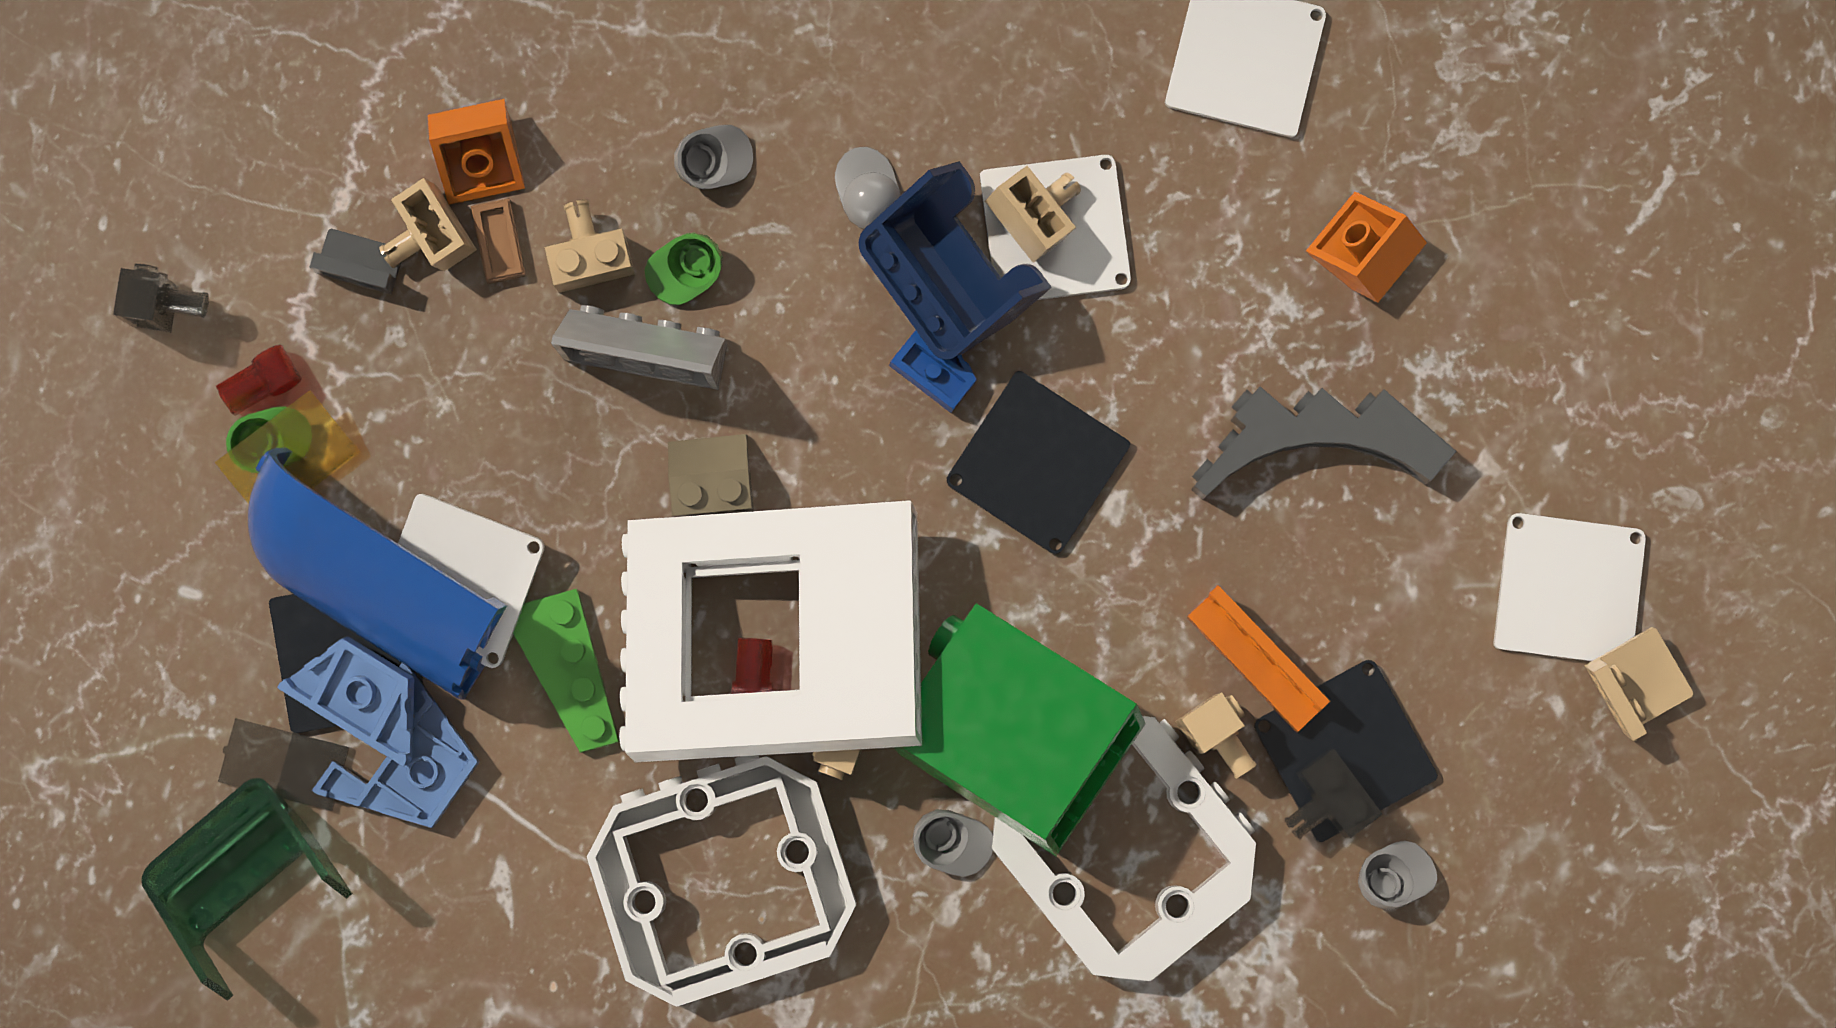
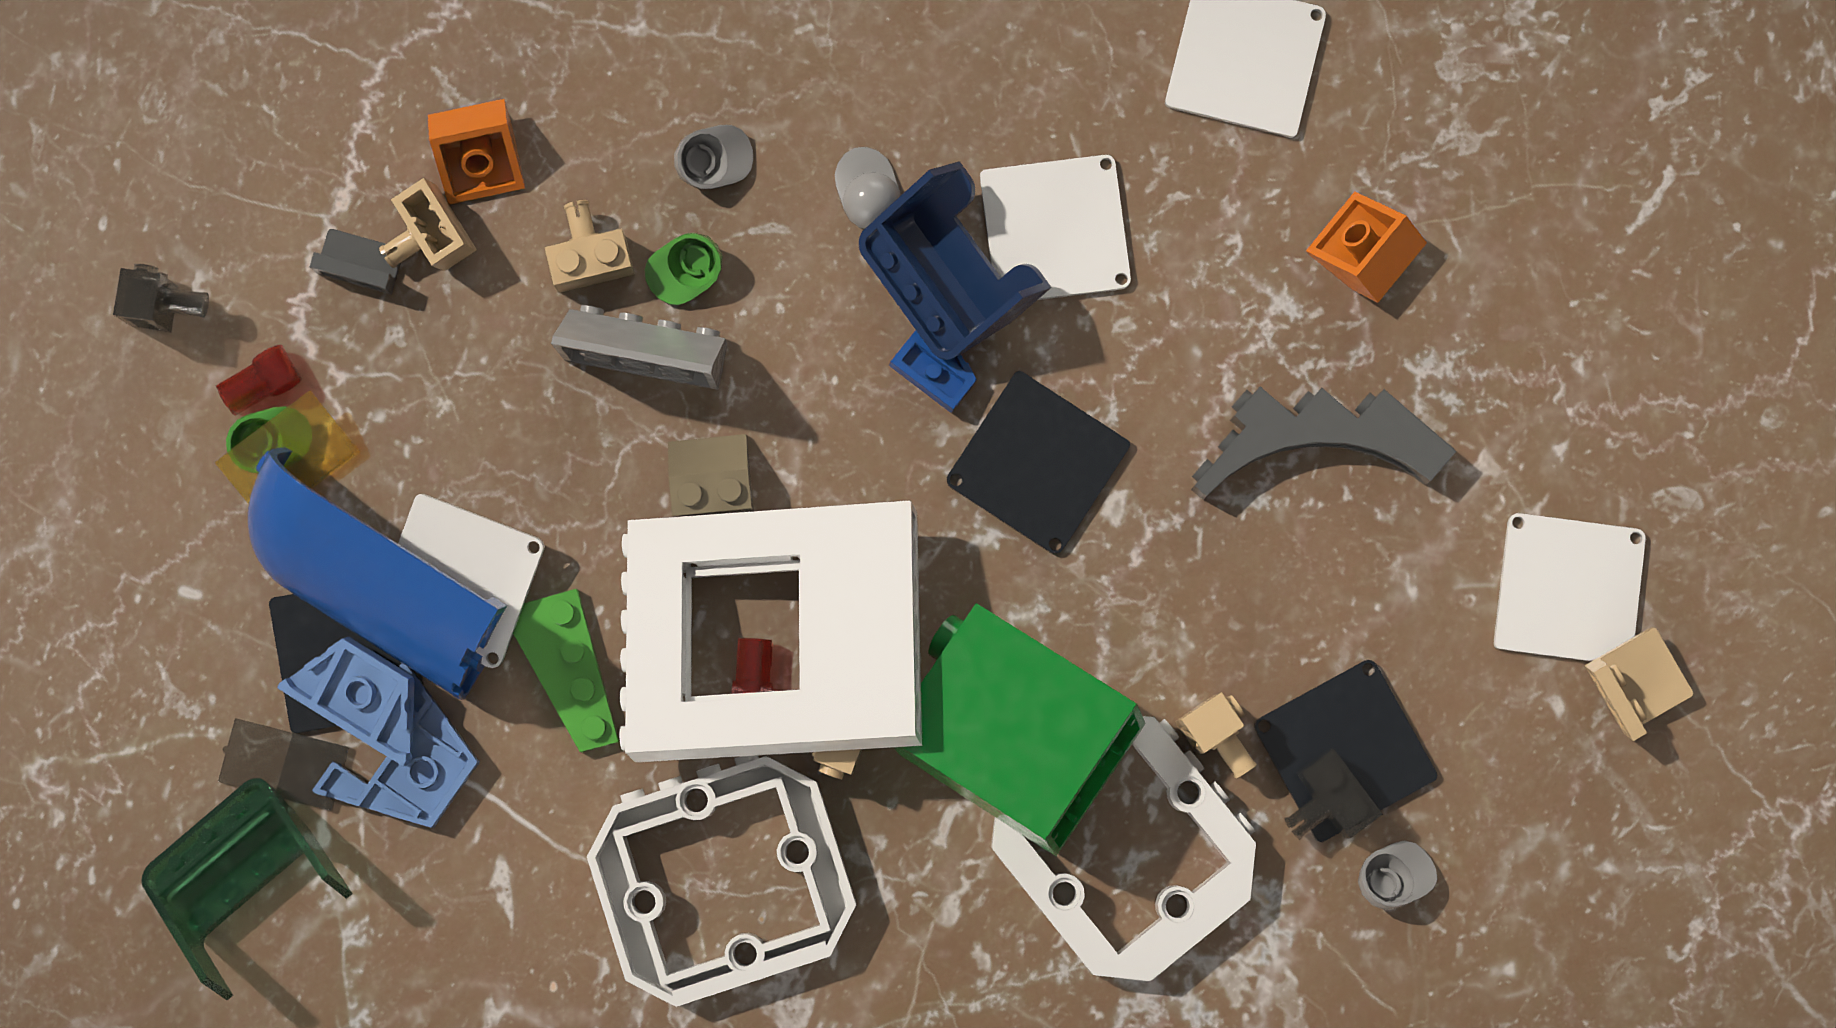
medium nougat tile [471,198,526,284] -> none
light grey cap [912,809,993,877] -> none
tan brick [985,166,1081,263] -> none
orange fence [1187,585,1330,732] -> none

